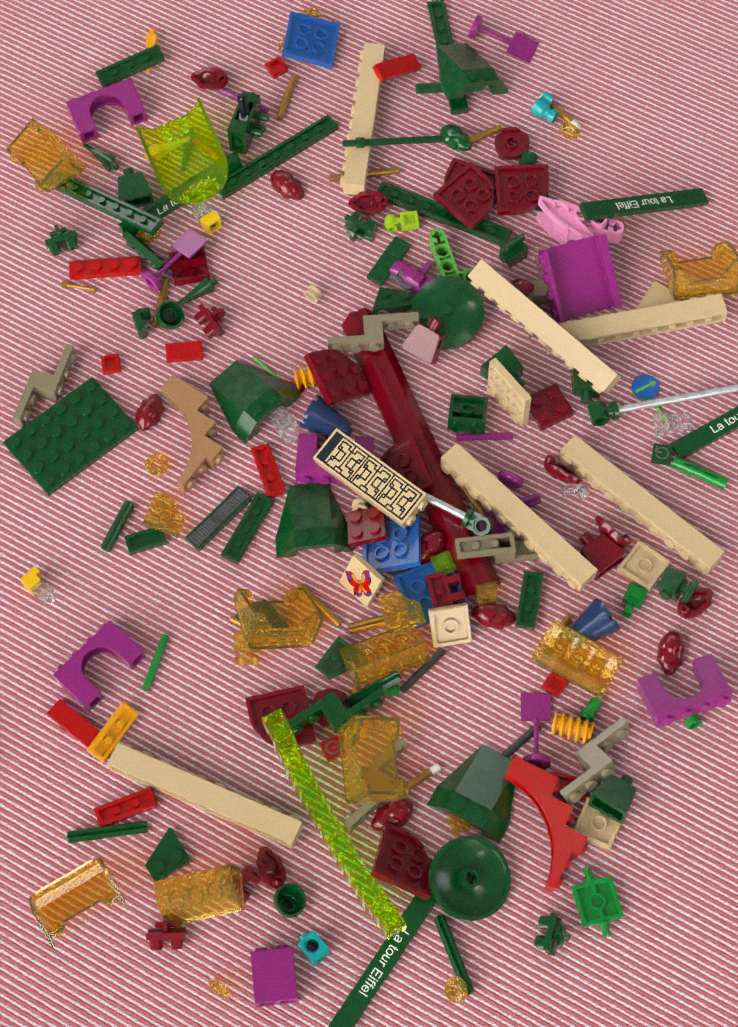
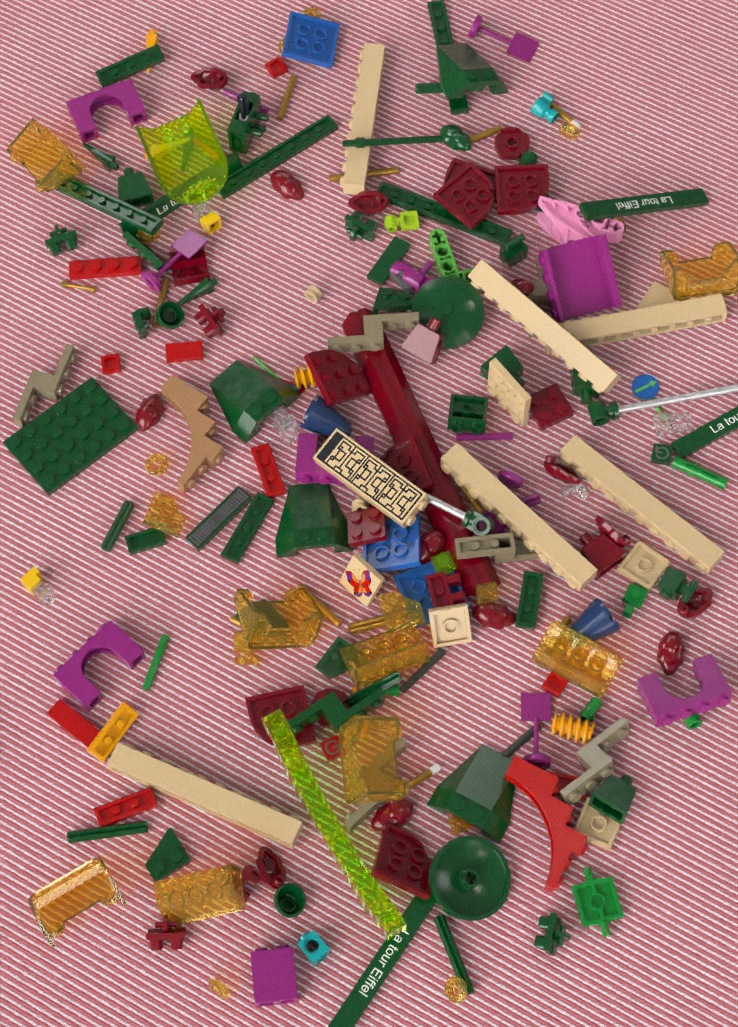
red tile [372,53,422,82] -> none

